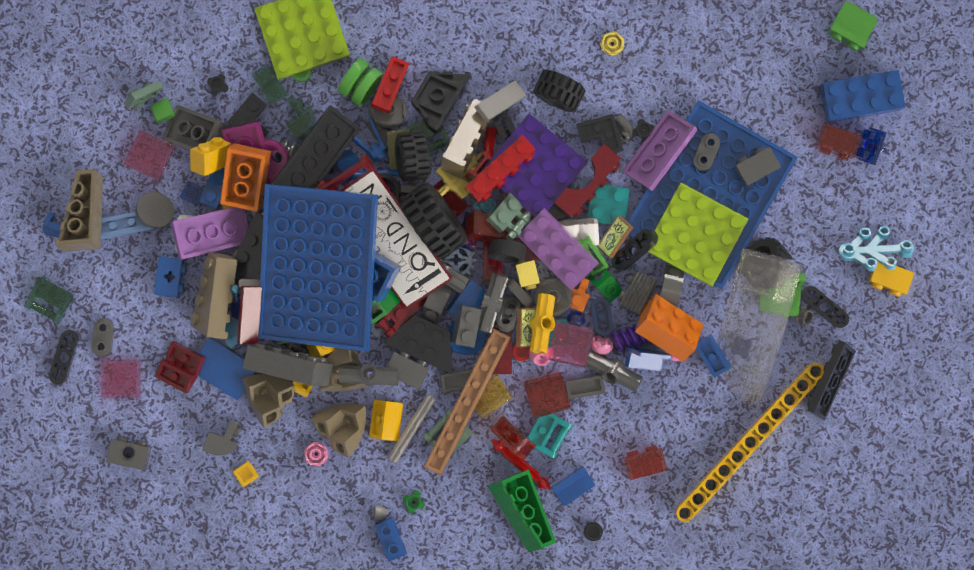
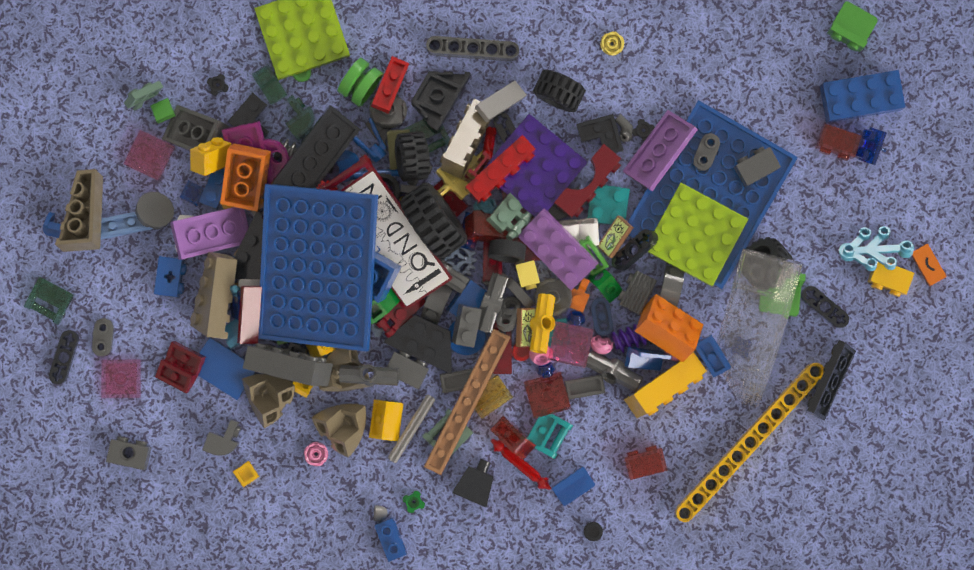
green wedge [487,469,556,552] -> none
dark grey plate [795,305,814,327] -> none
none -> dark grey beam [426,36,519,61]
none -> black torso [452,458,494,507]
none -> clear blue plate [537,362,556,378]
none -> yellow wedge [624,352,707,418]
none -> orange tile [912,243,947,286]

